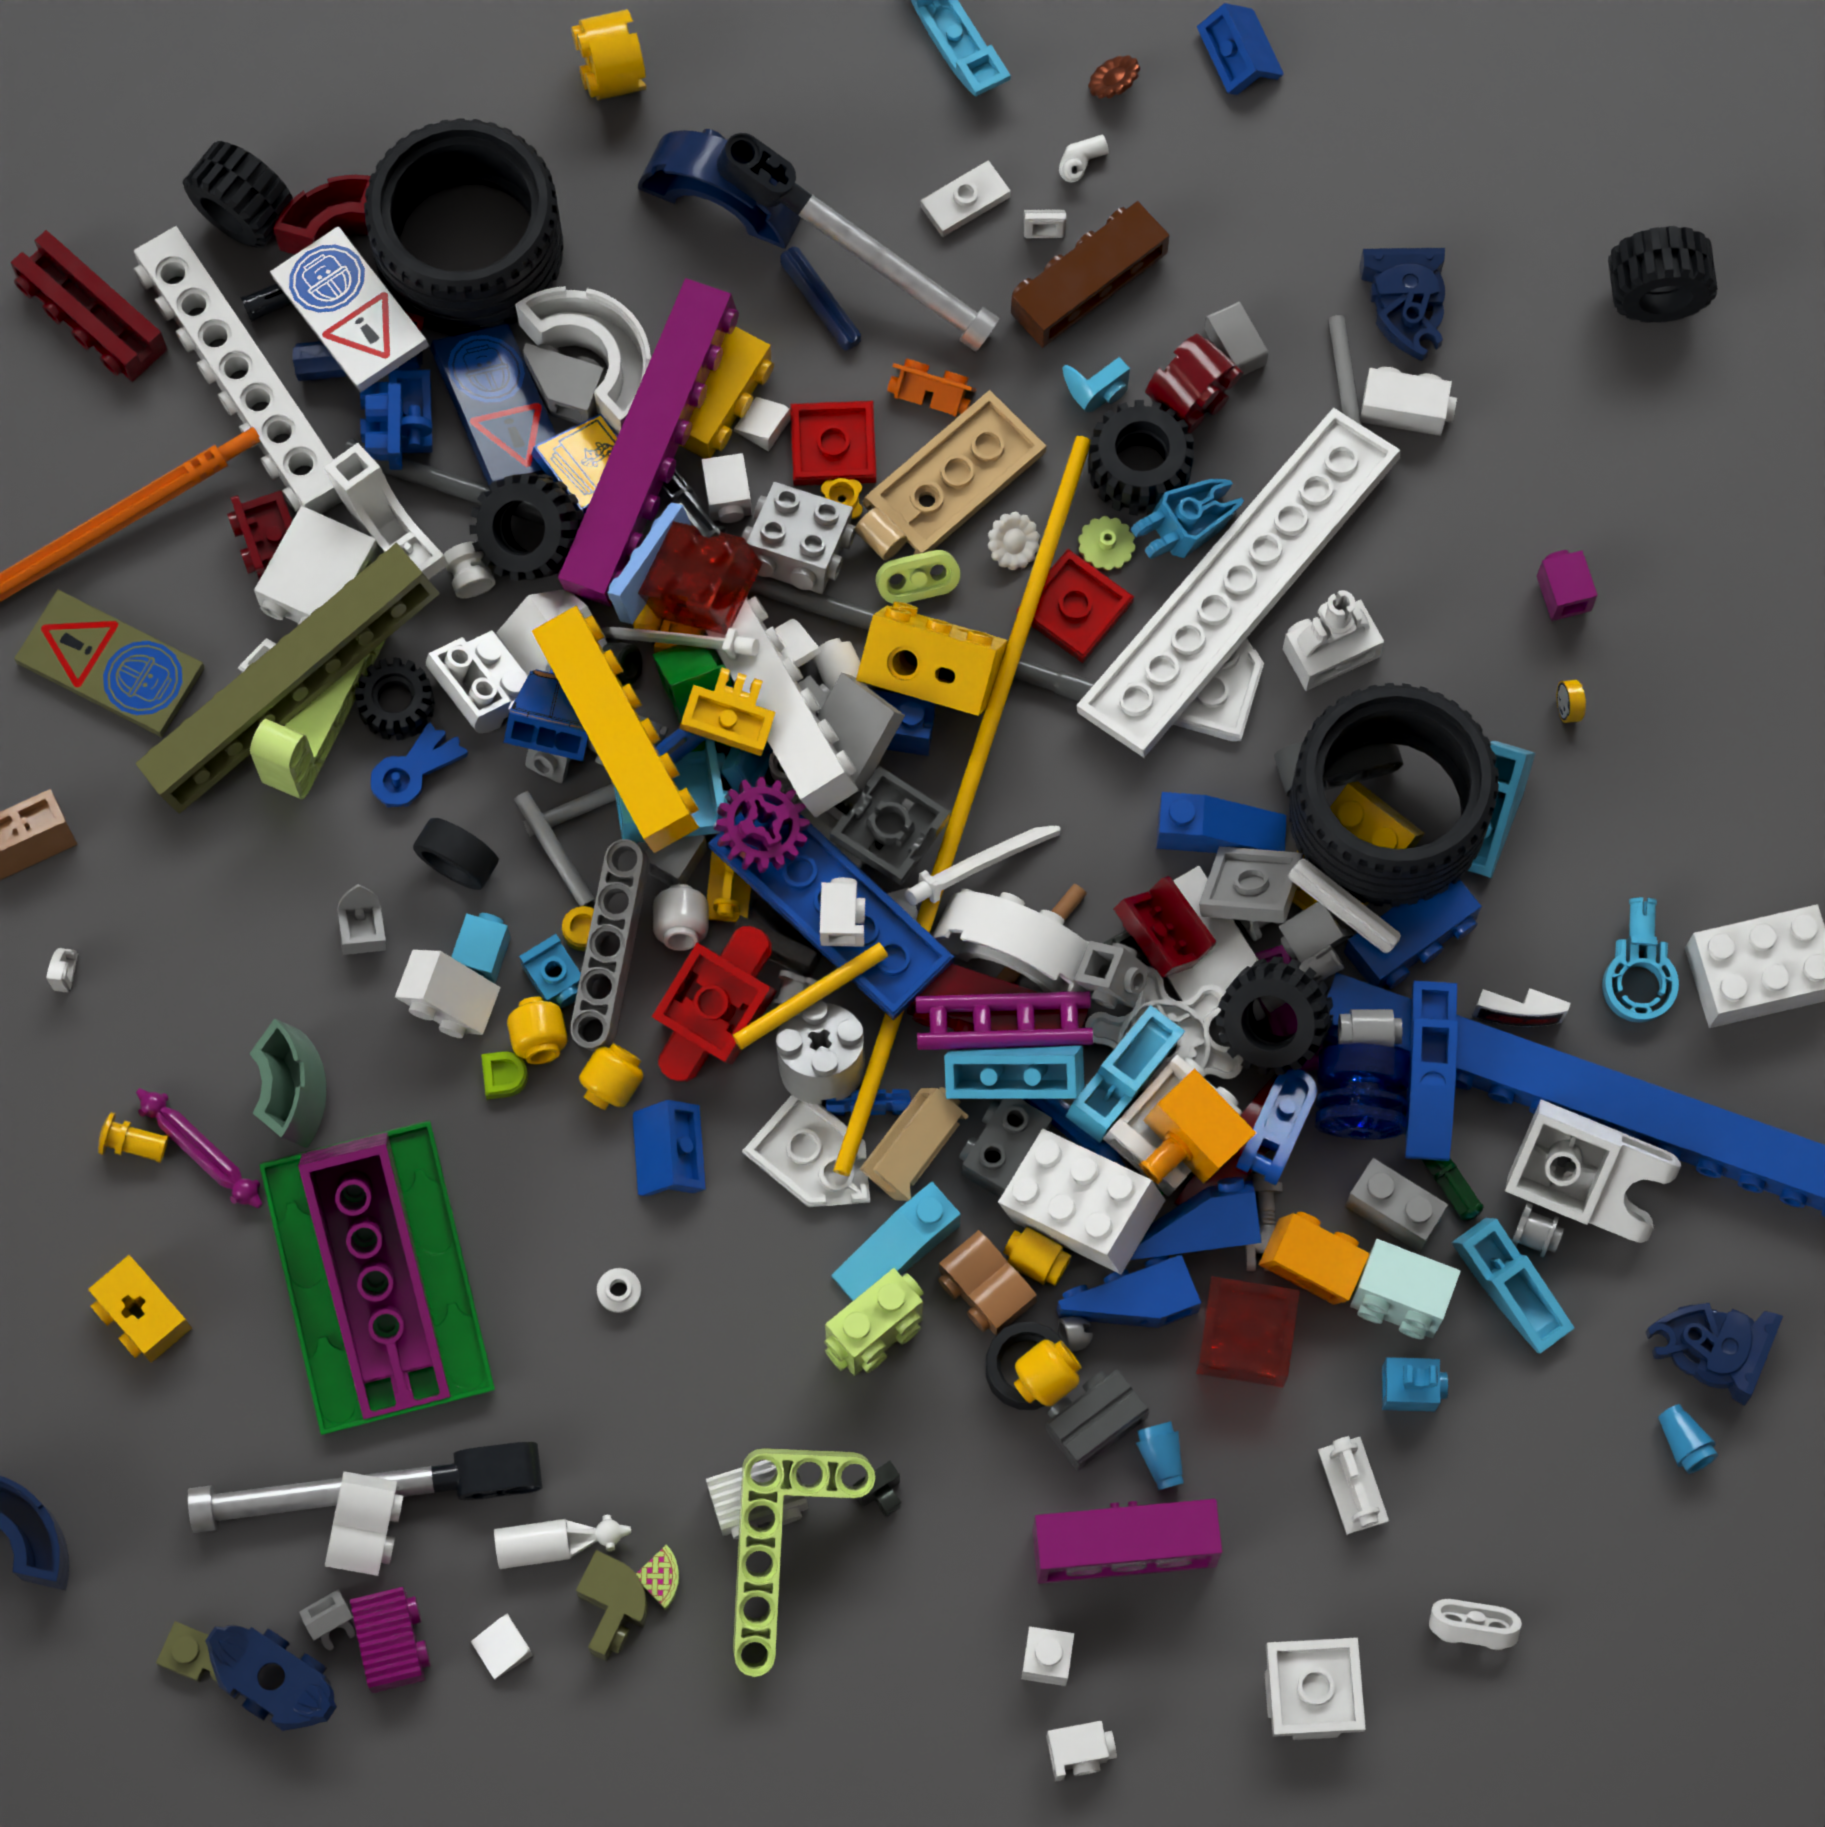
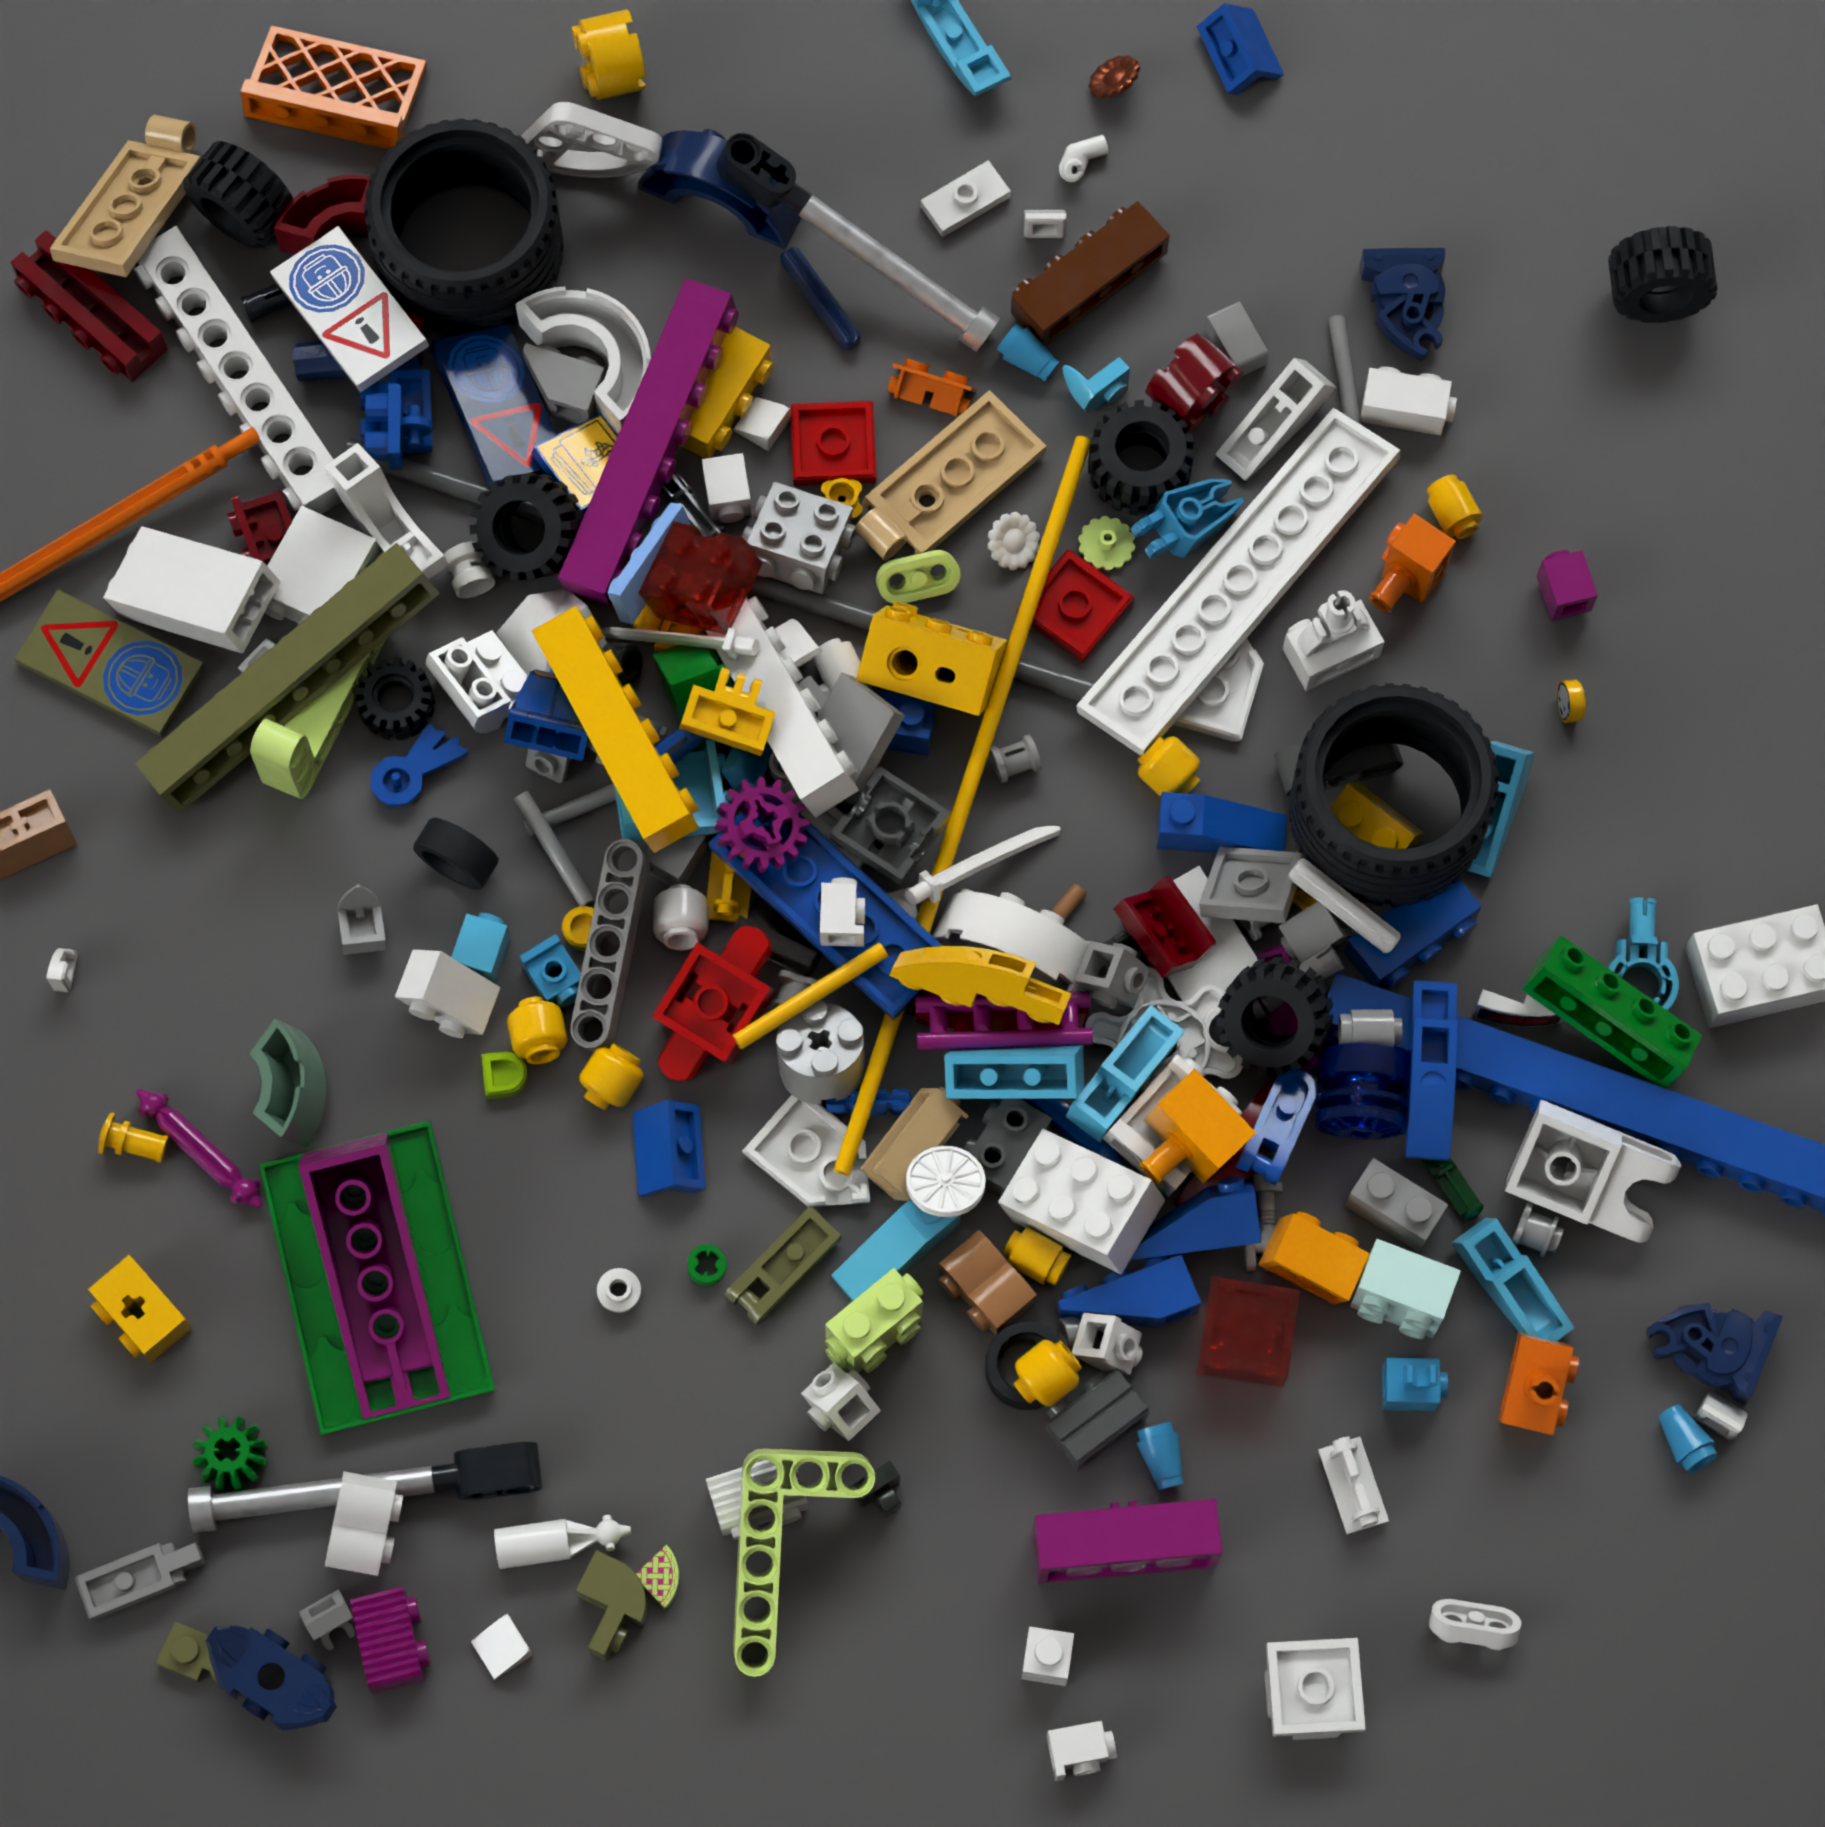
none -> tan hinge [50,114,201,277]
none -> light grey hinge [74,1542,206,1621]
none -> white brick [103,526,281,654]
none -> green gear [192,1416,269,1492]
none -> orange fence [241,25,427,149]
none -> white beam [521,102,663,178]
none -> green bush [687,1244,727,1286]
none -> olive plate [725,1206,842,1326]
none -> white brick [801,1363,881,1441]
none -> yellow slope [889,946,1072,1025]
none -> white wheel [906,1146,986,1217]
none -> light grey bush [989,734,1042,784]
none -> dark azure cone [996,323,1060,382]
none -> white brick [1072,1313,1142,1375]
none -> yellow head [1137,736,1200,797]
none -> white slope [1215,358,1336,481]
none -> orange brick [1368,513,1456,613]
none -> yellow brick [1427,474,1483,539]
none -> orange brick [1498,1332,1579,1435]
none -> green brick [1522,935,1702,1089]
none -> white slope [1694,1391,1748,1441]

